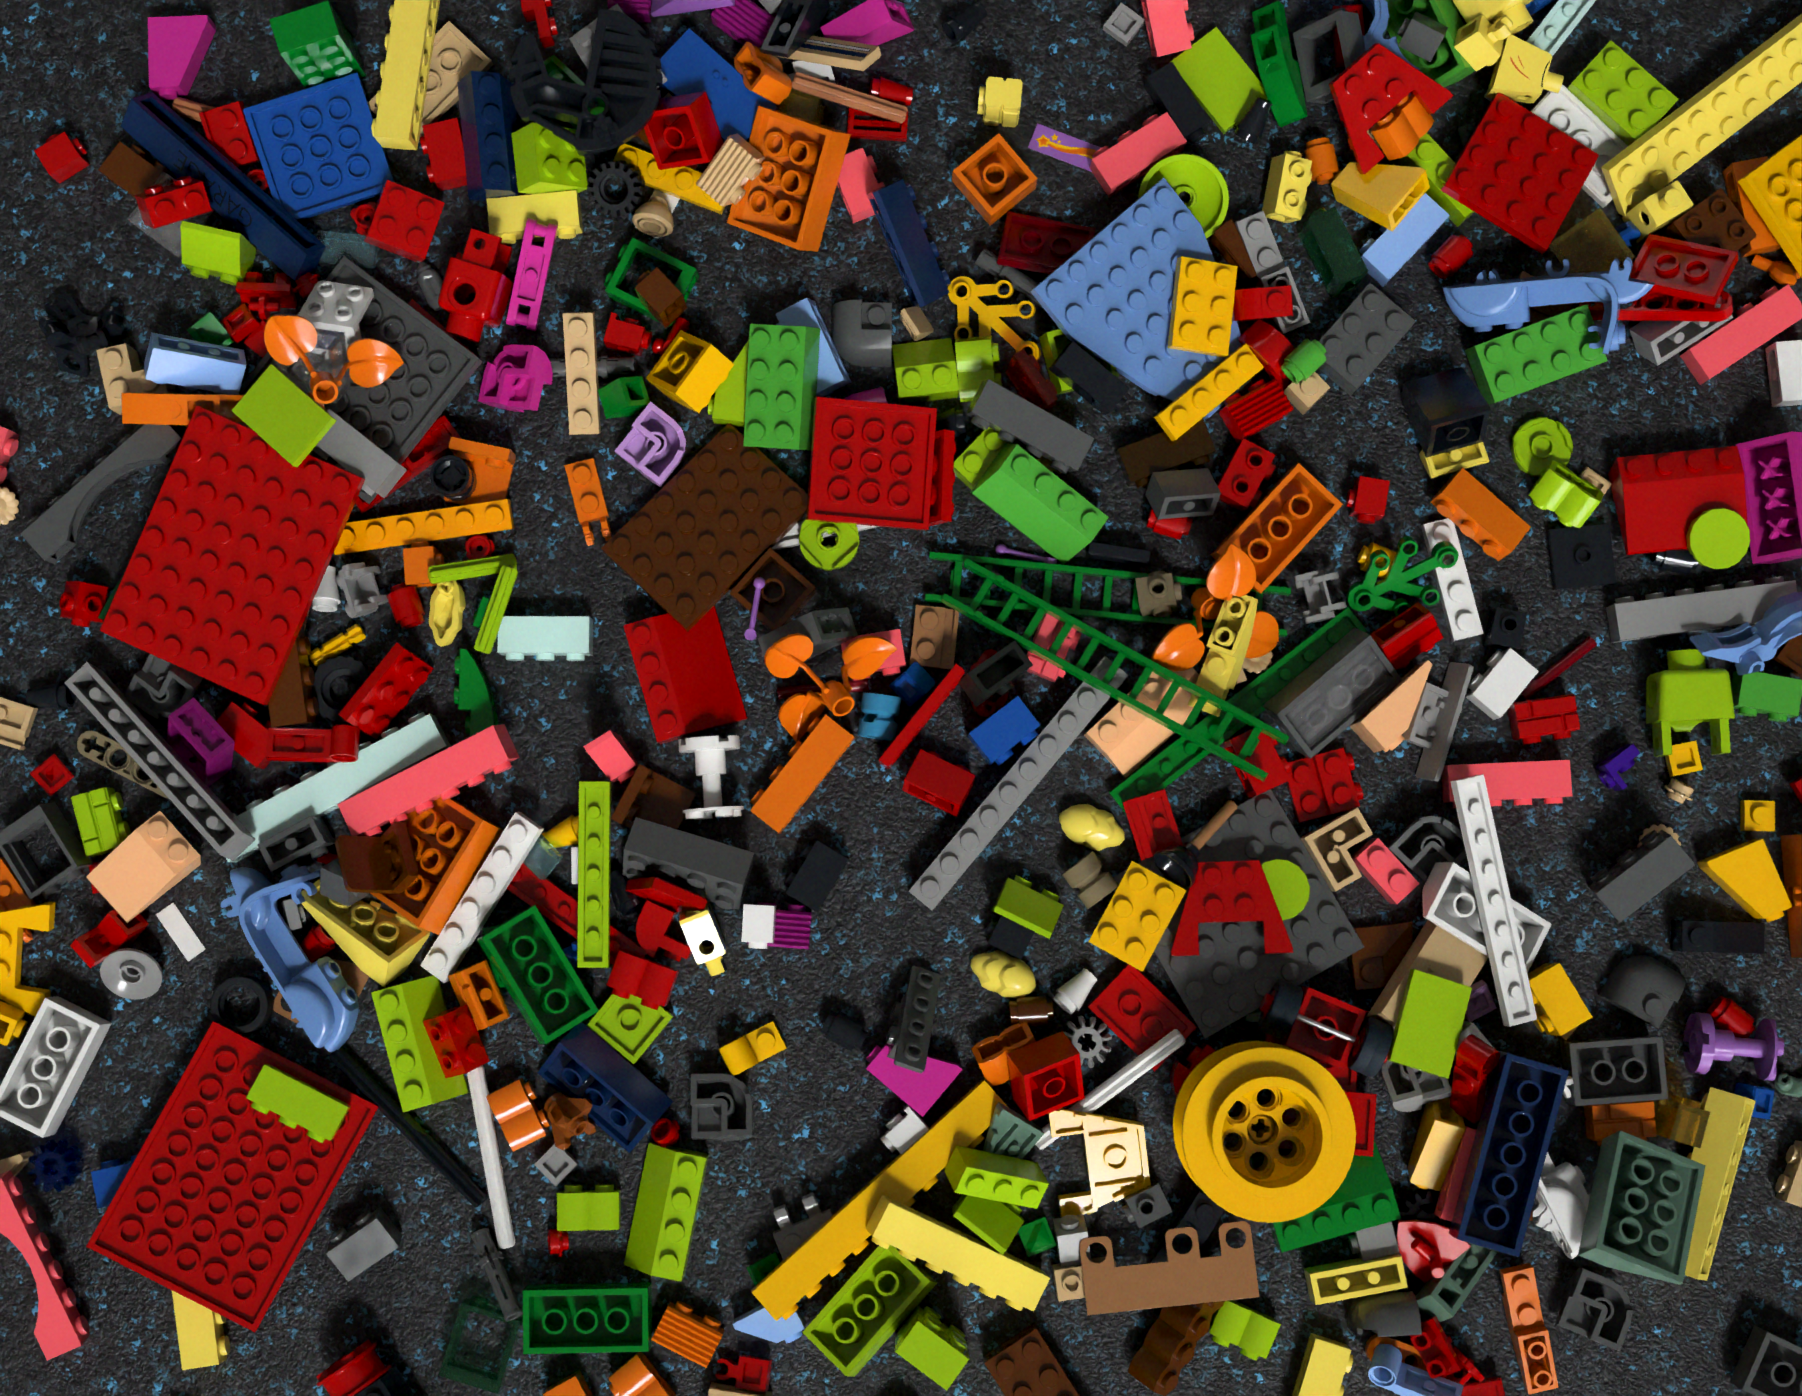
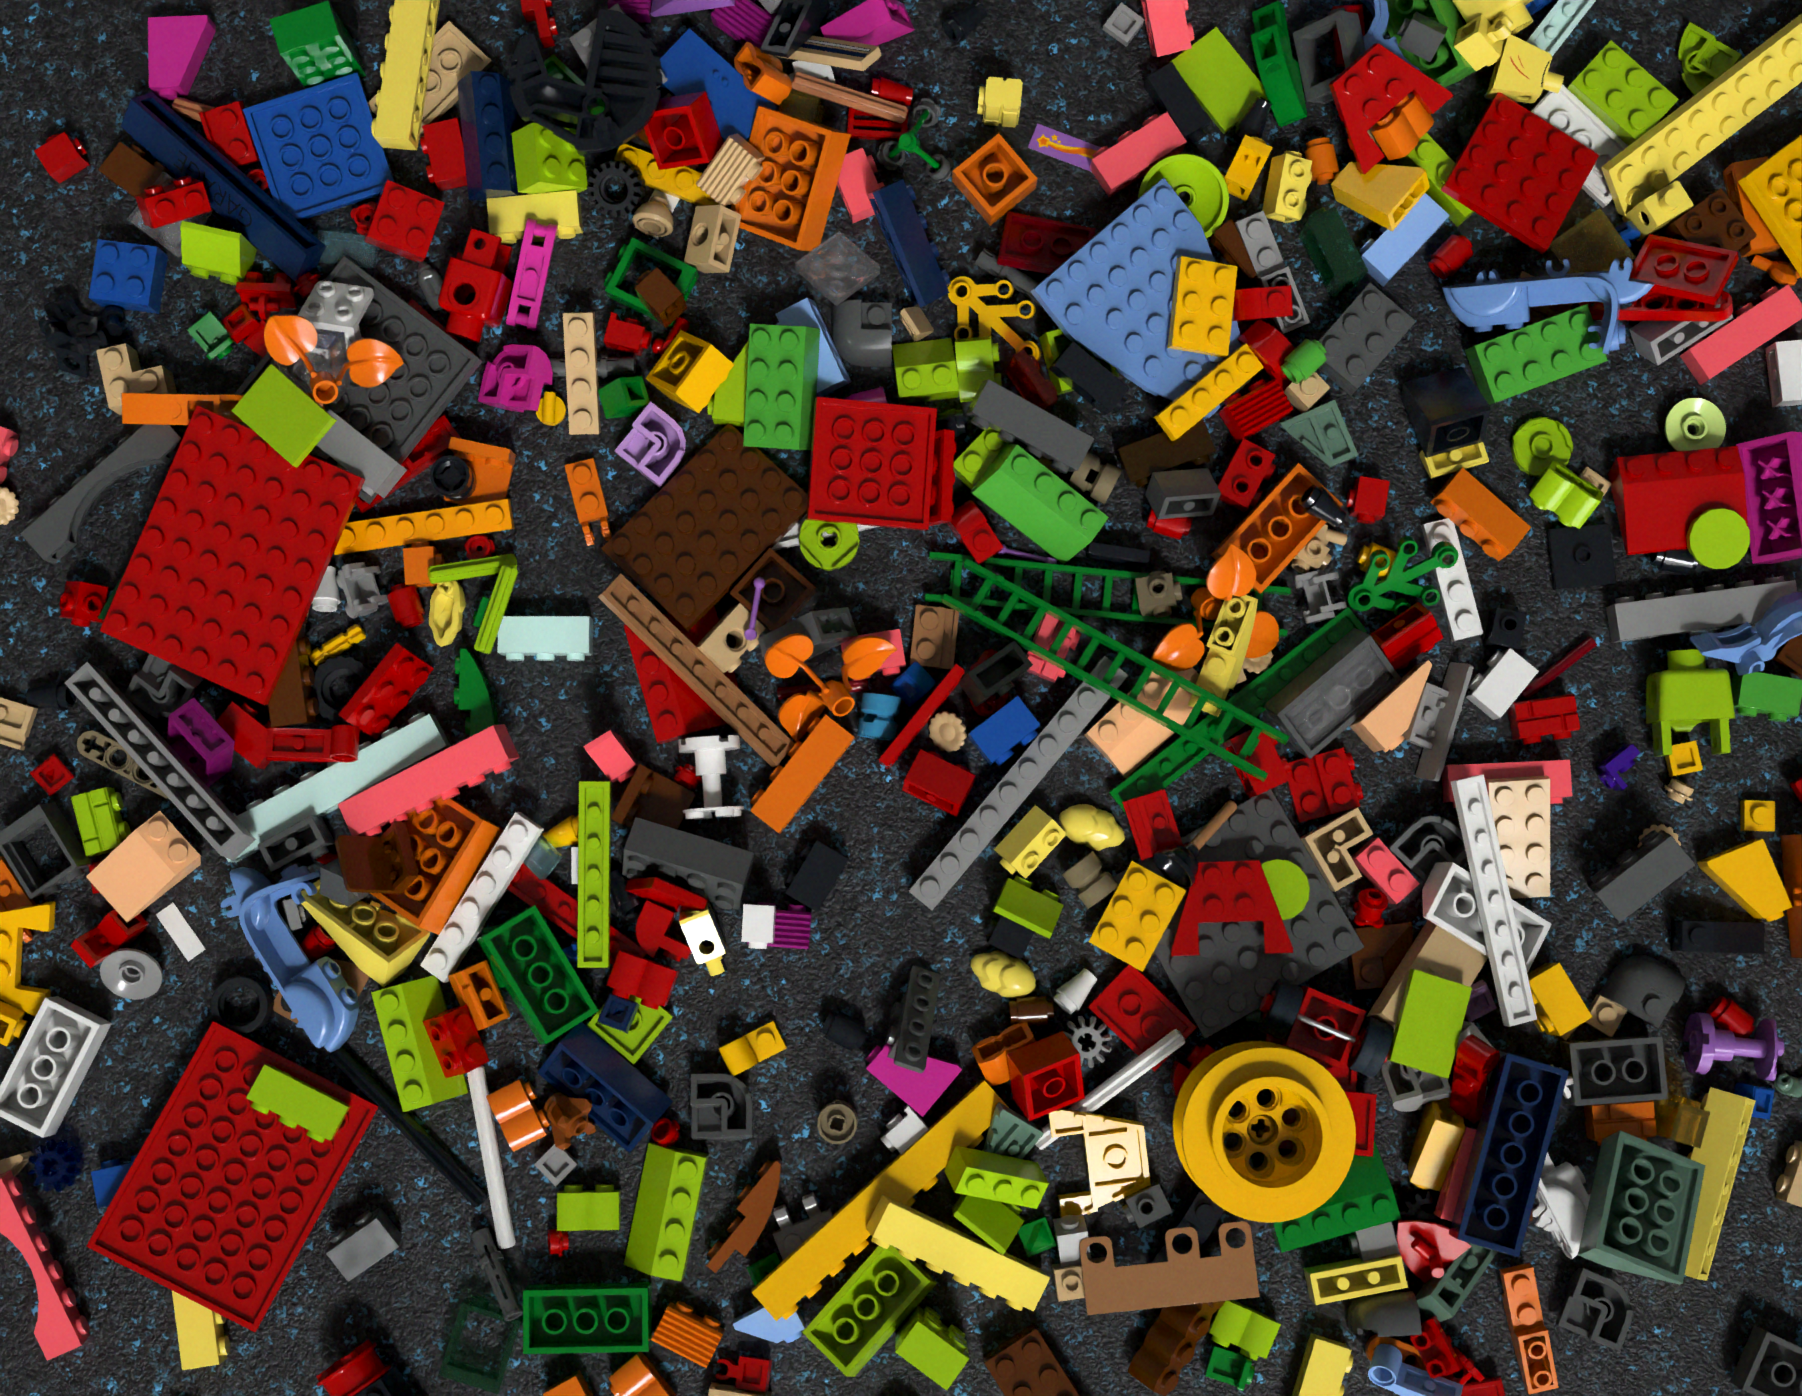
light blue brick [144,332,246,394] -> none
none -> blue brick [89,239,168,314]
none -> yellow plate [536,392,566,426]
none -> medium nougat plate [598,573,795,768]
none -> dark blue tile [598,993,640,1034]
none -> red plate [674,764,702,791]
none -> tan brick [684,205,742,273]
none -> tan brick [696,603,766,673]
none -> dark orange slope [706,1157,782,1273]
none -> clear plate [795,231,880,306]
none -> dark tan wheel [817,1100,858,1144]
none -> dark grey plant [877,98,954,183]
none -> tan piece [928,711,967,753]
none -> red brick [947,499,1004,565]
none -> light yellow brick [994,805,1067,879]
none -> dark tan wheel [1068,452,1122,505]
none -> green bracket [1204,1344,1255,1391]
none -> yellow brick [1224,135,1273,201]
none -> sand green wing [1281,400,1358,468]
none -> tan piece [1291,524,1347,574]
none -> black cone [1299,485,1346,527]
none -> red brick [1352,888,1389,928]
none -> tan plate [1486,775,1550,899]
none -> tan plate [1584,995,1627,1037]
none -> yellowish green dish [1665,398,1726,452]
none -> lime brick [1678,22,1743,95]

